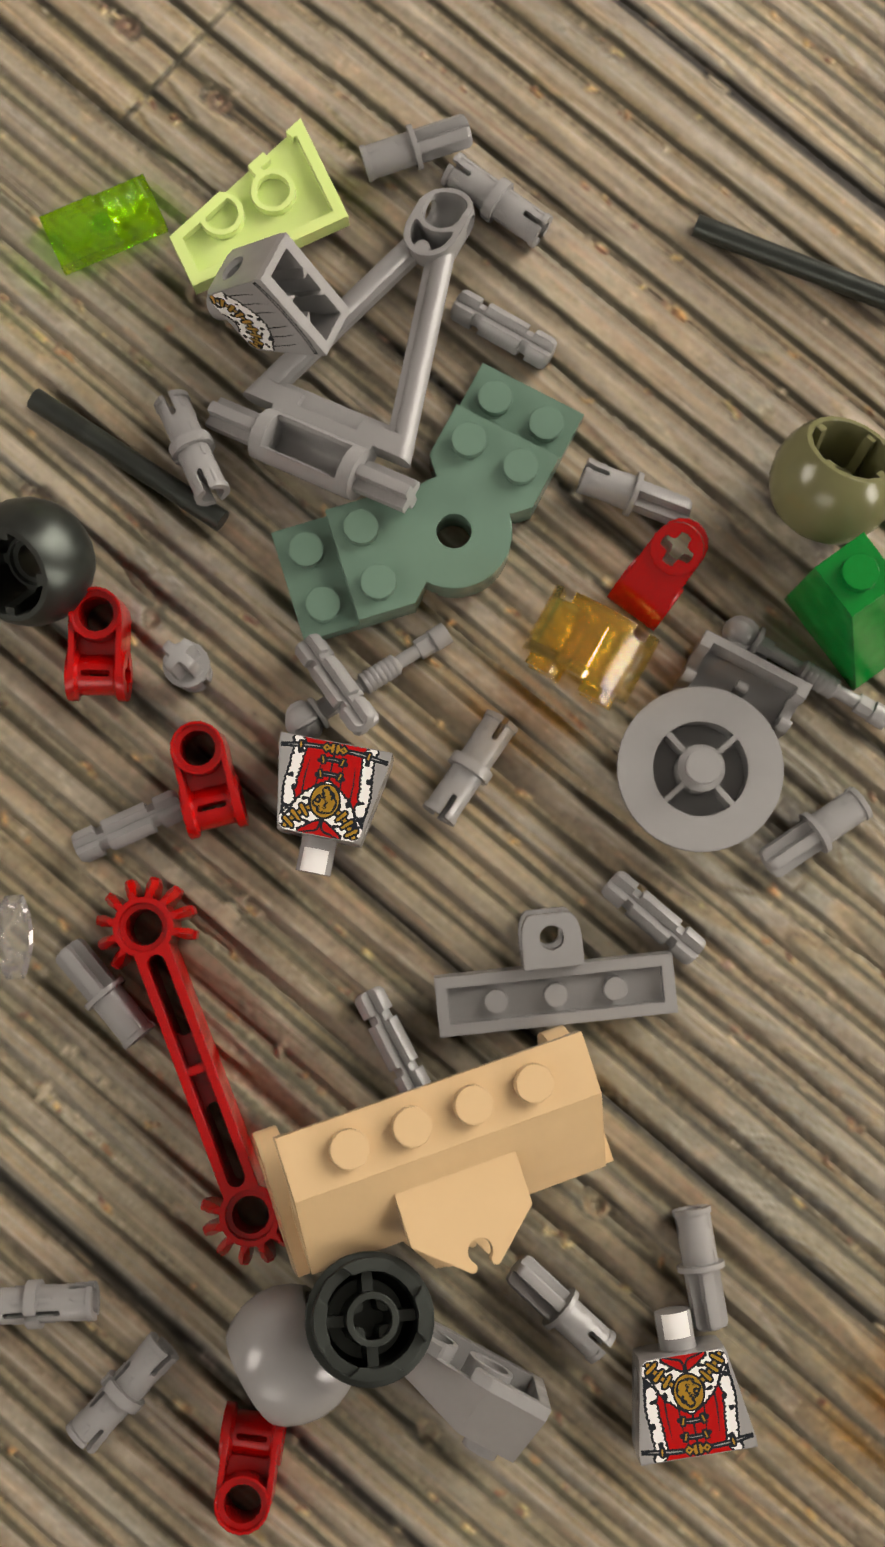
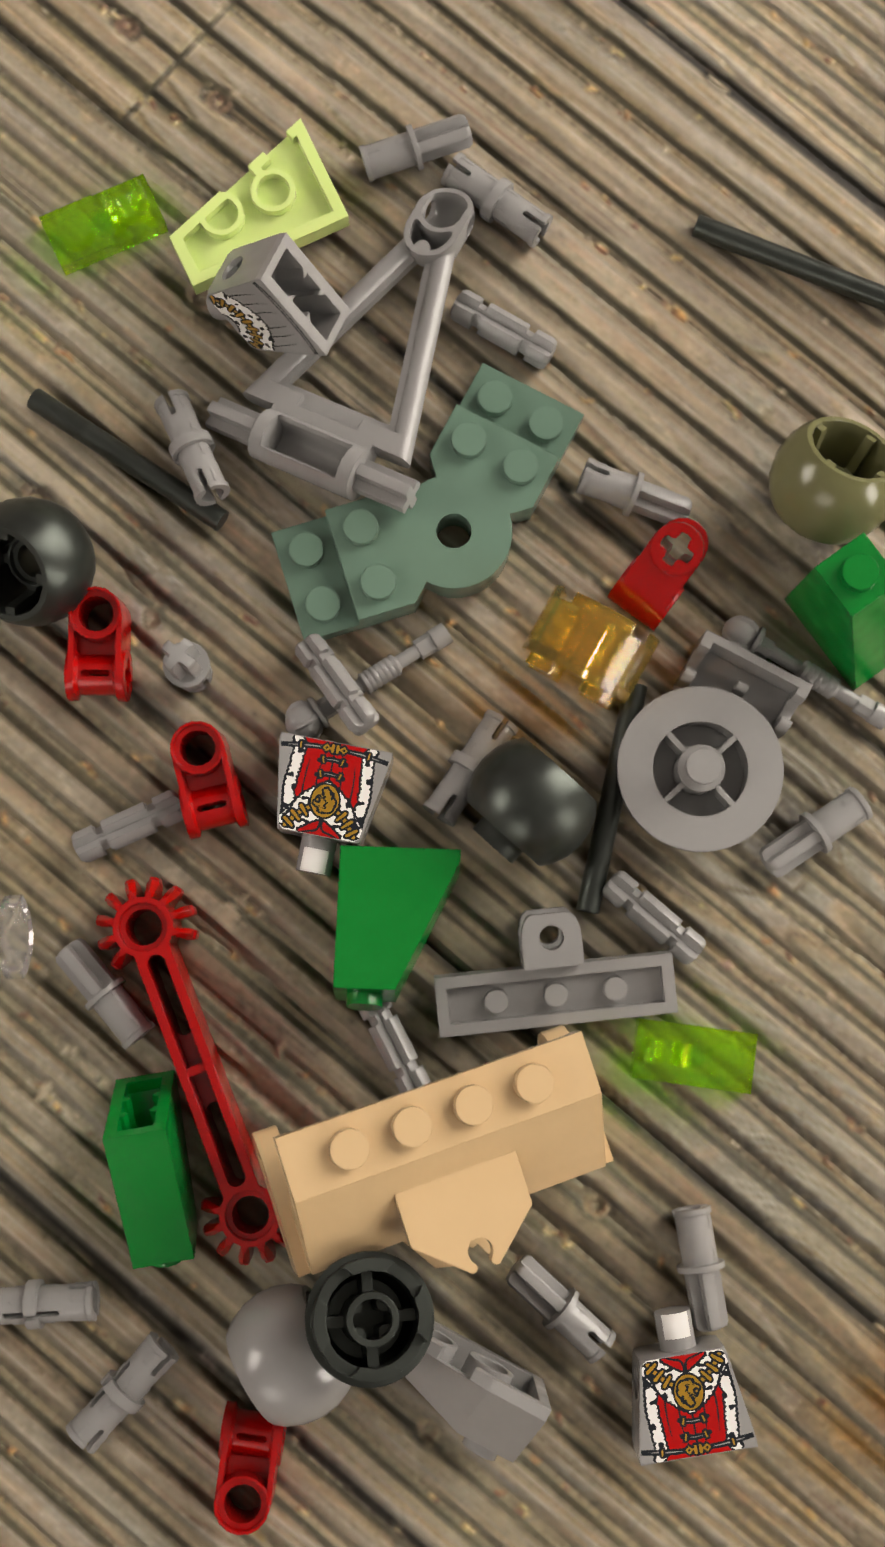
none -> green slope [102,1070,198,1269]
none -> green slope [333,845,461,1011]
none -> pearl dark grey wheel [467,737,597,866]
none -> pearl dark grey bar [576,682,648,914]
none -> clear neon green plate [630,1018,758,1094]

